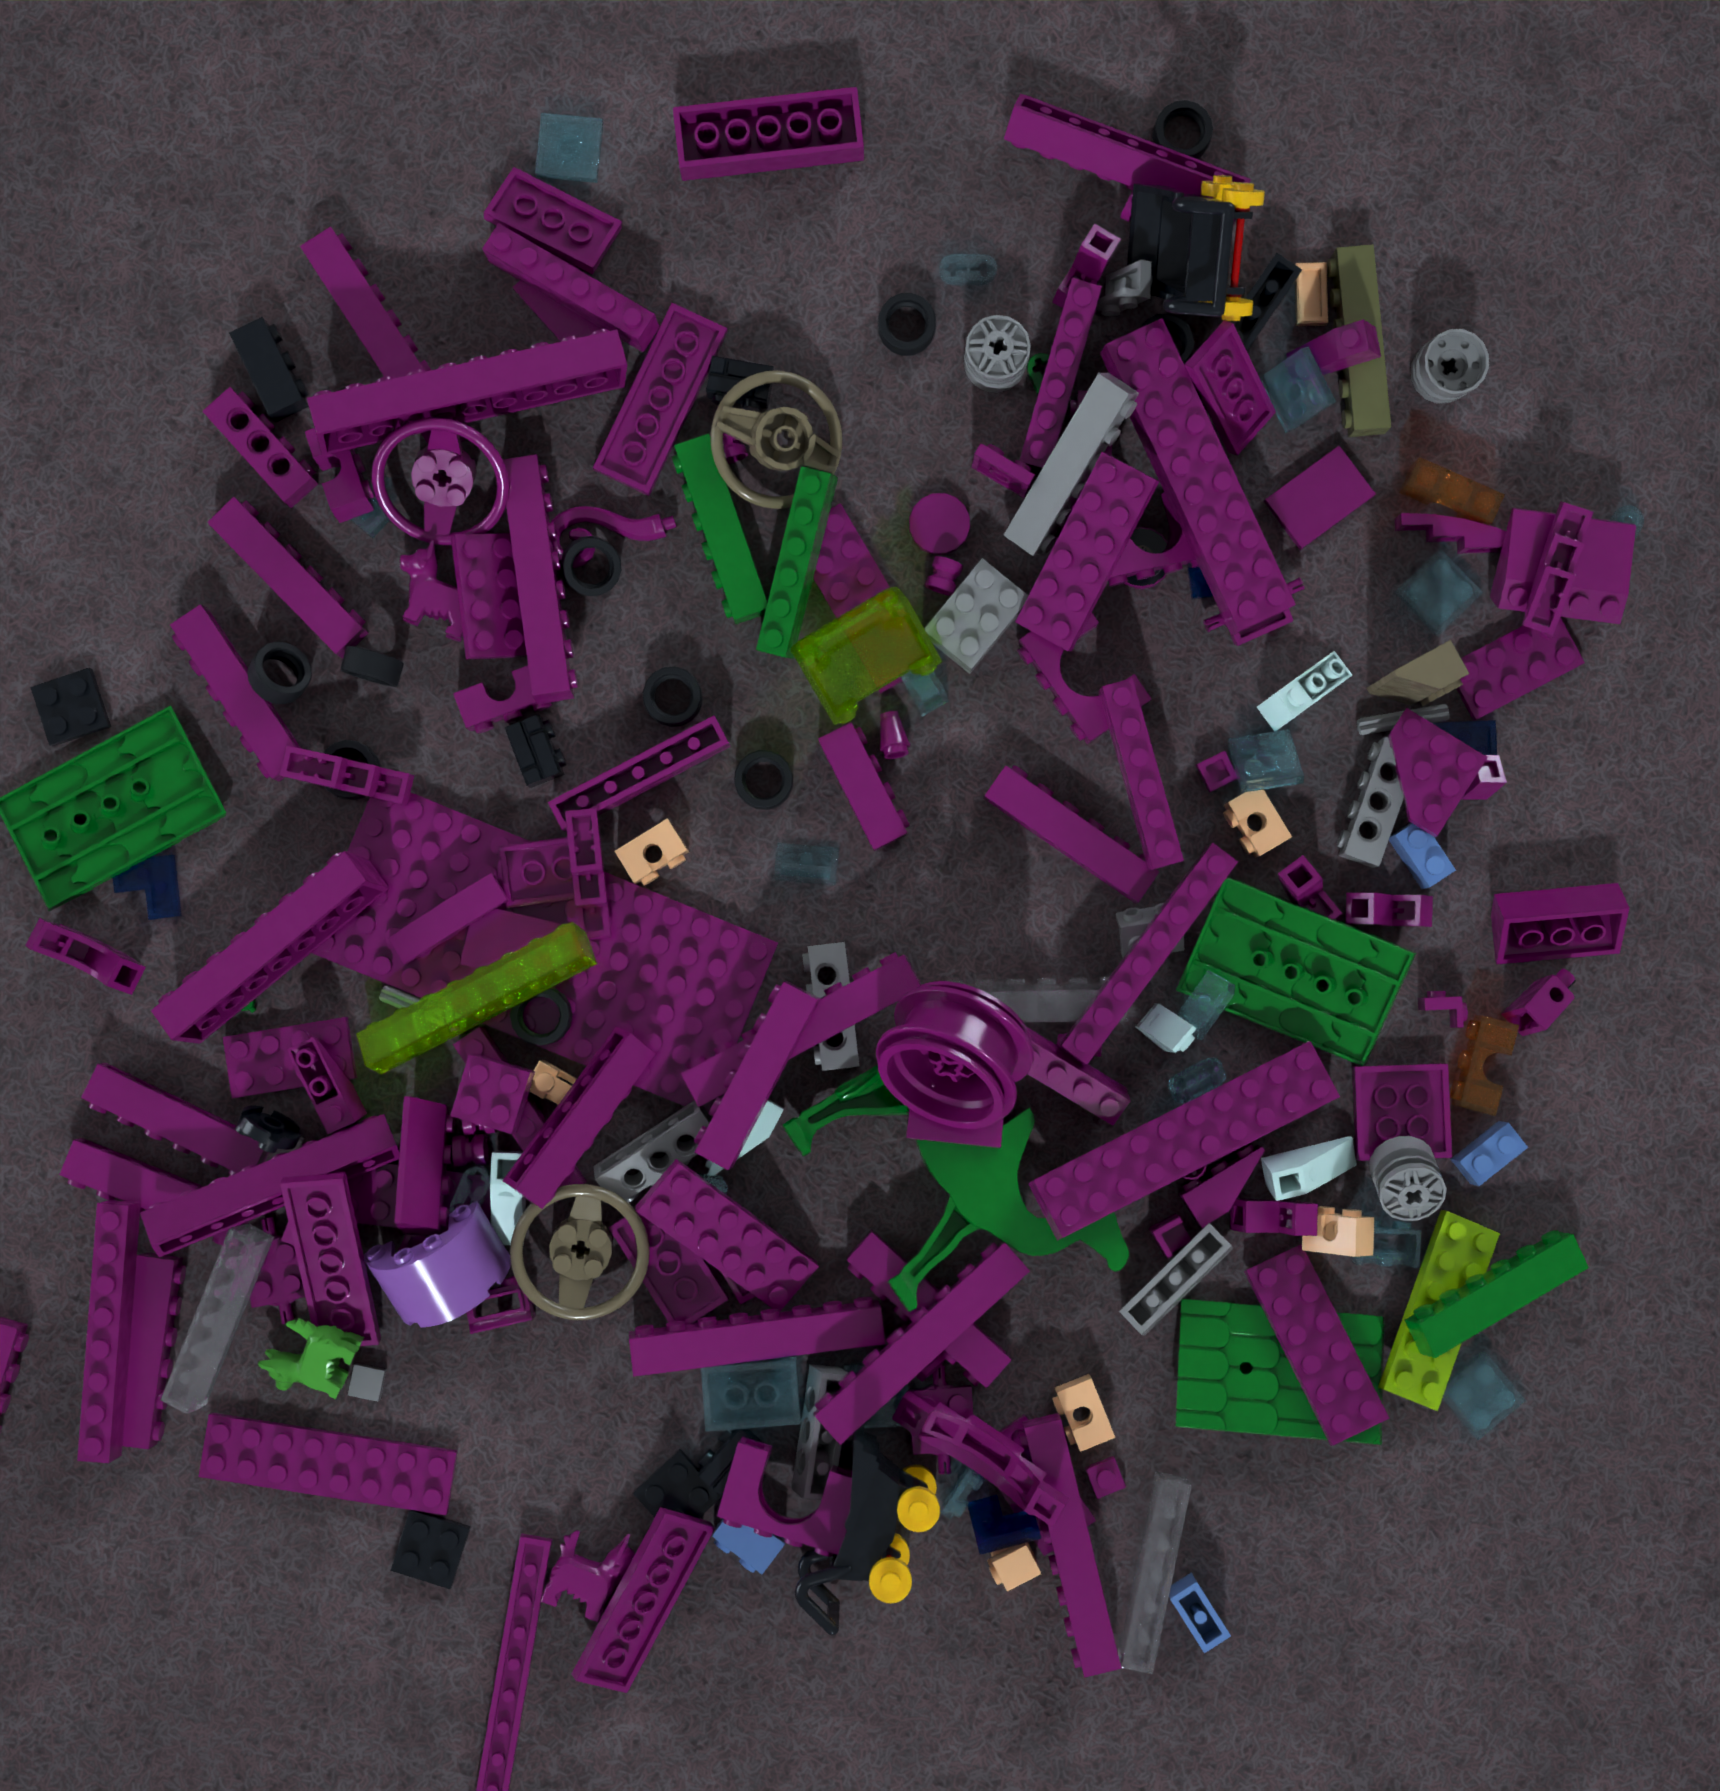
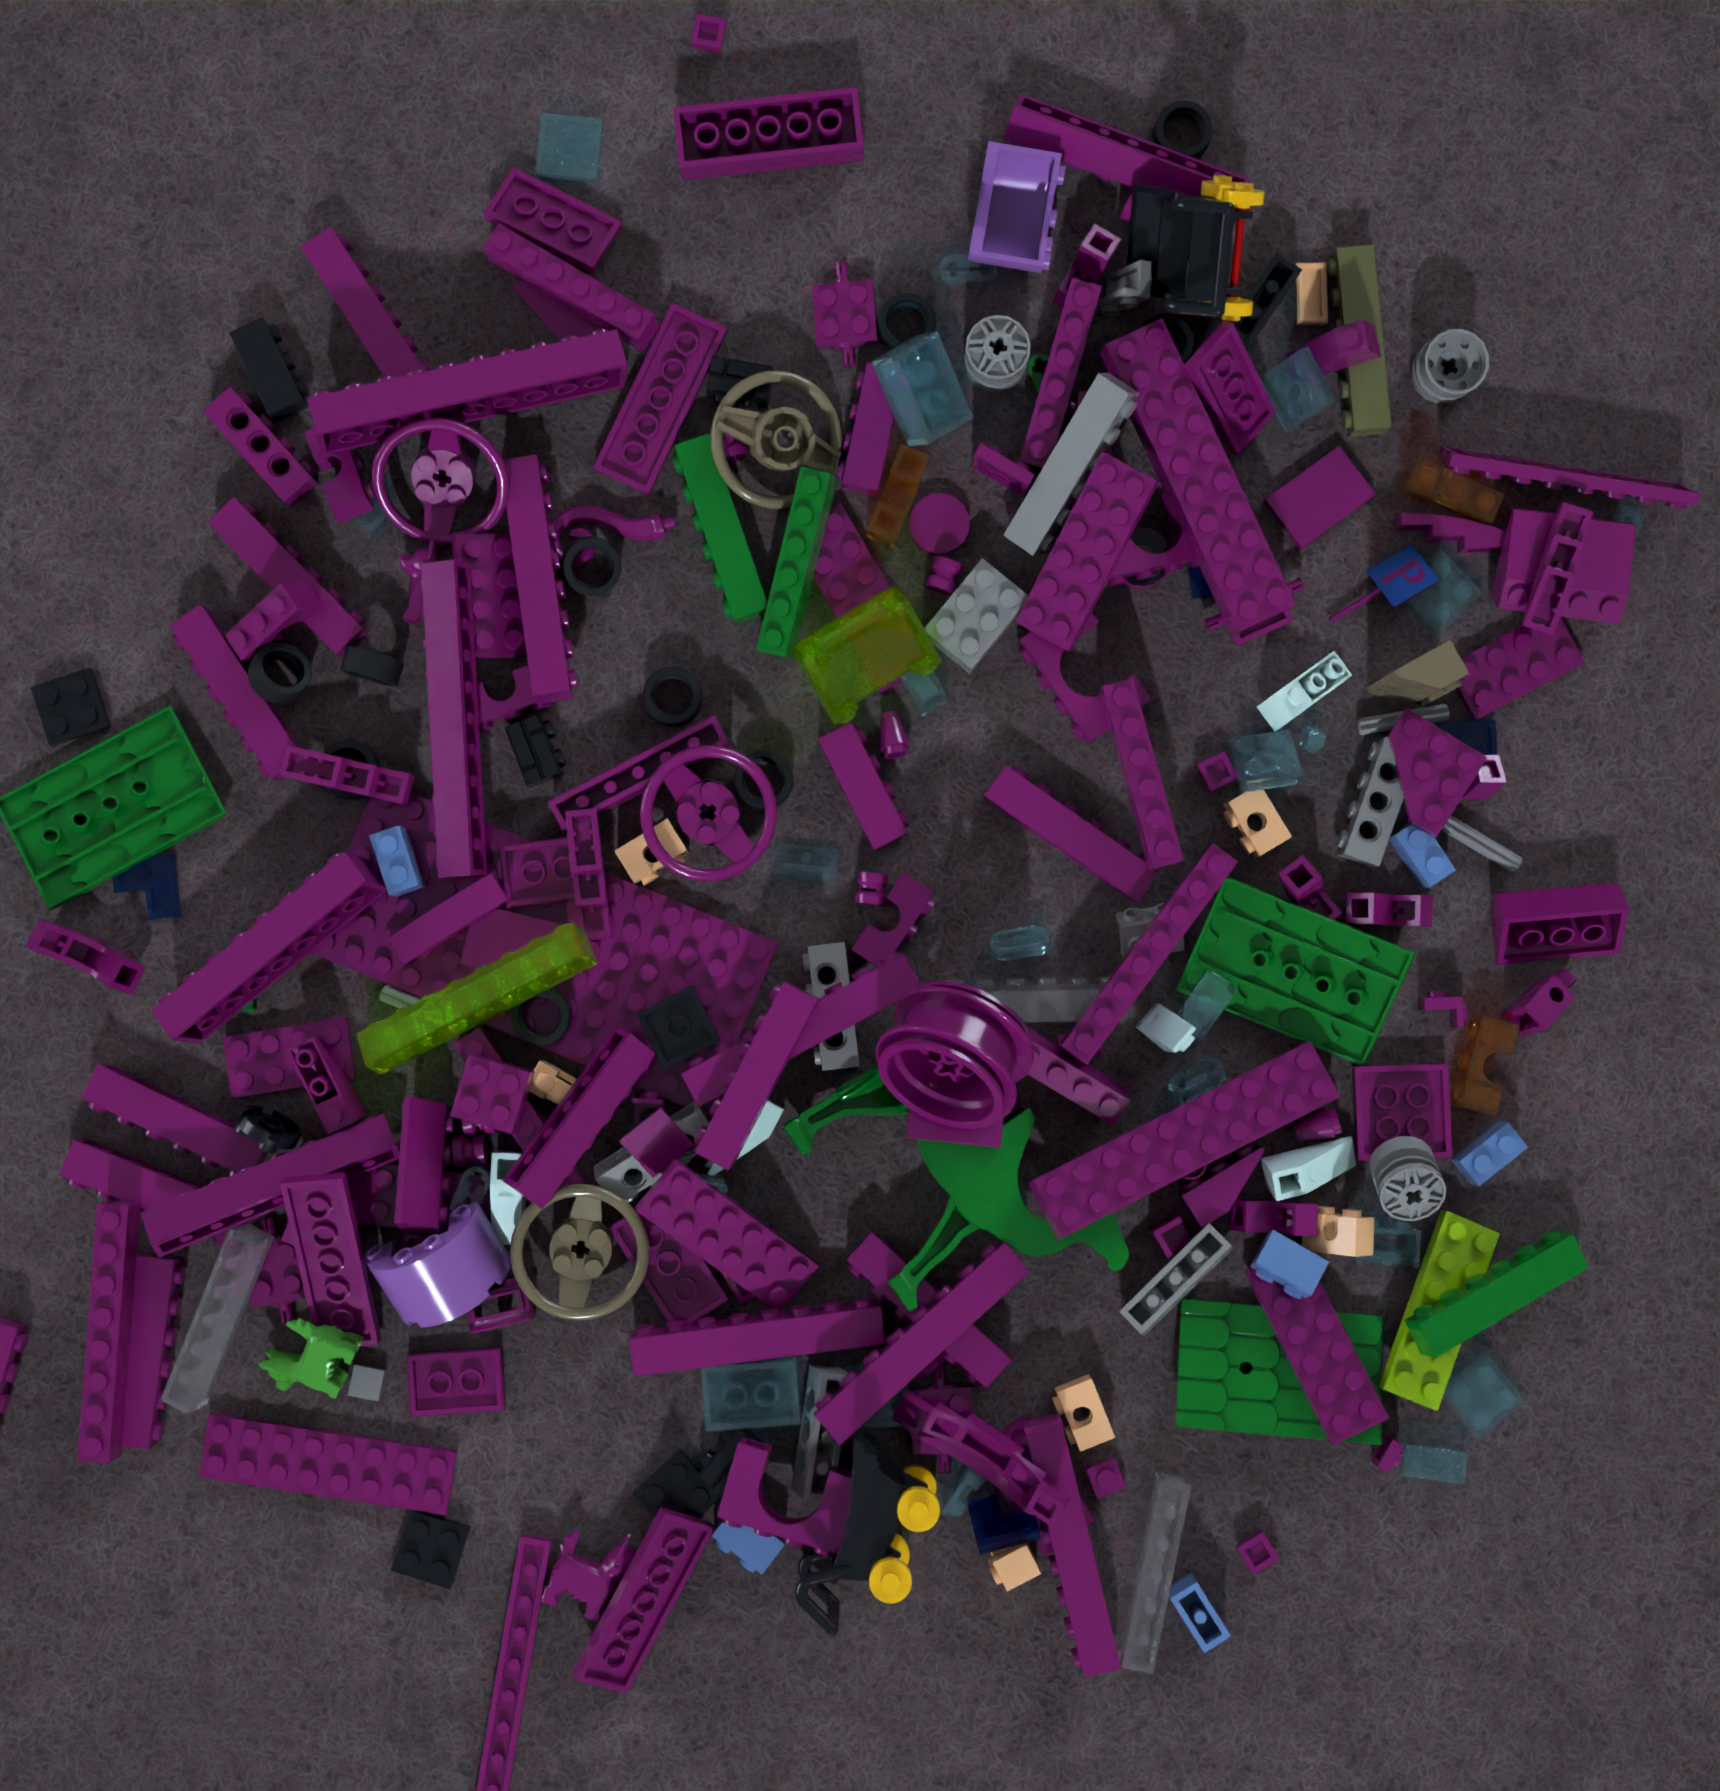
none -> magenta arch [225,578,321,661]
none -> medium blue brick [369,825,426,897]
none -> magenta tile [407,1346,506,1417]
none -> magenta brick [420,559,487,878]
none -> magenta piece [619,1107,694,1178]
none -> magenta bracket [631,1091,666,1128]
none -> black plate [636,985,721,1070]
none -> magenta piece [640,745,777,882]
none -> magenta plate [690,13,727,53]
none -> magenta plate [812,261,878,368]
none -> magenta brick [837,363,903,496]
none -> magenta arch [851,872,935,968]
none -> magenta wheel [854,872,888,906]
none -> clear orange arch [866,444,930,548]
none -> clear light blue brick [871,331,974,448]
none -> medium lavender cylinder [968,141,1066,273]
none -> clear light blue plate [989,925,1051,961]
none -> magenta plate [1235,1529,1280,1576]
none -> medium blue brick [1250,1230,1329,1299]
none -> magenta cone [1293,1108,1342,1141]
none -> clear light blue plate [1299,724,1325,754]
none -> blue piece [1329,544,1440,622]
none -> magenta plate [1371,1434,1404,1473]
none -> clear light blue plate [1400,1442,1468,1484]
none -> magenta plate [1439,445,1701,509]
none -> light grey axle [1442,815,1523,872]

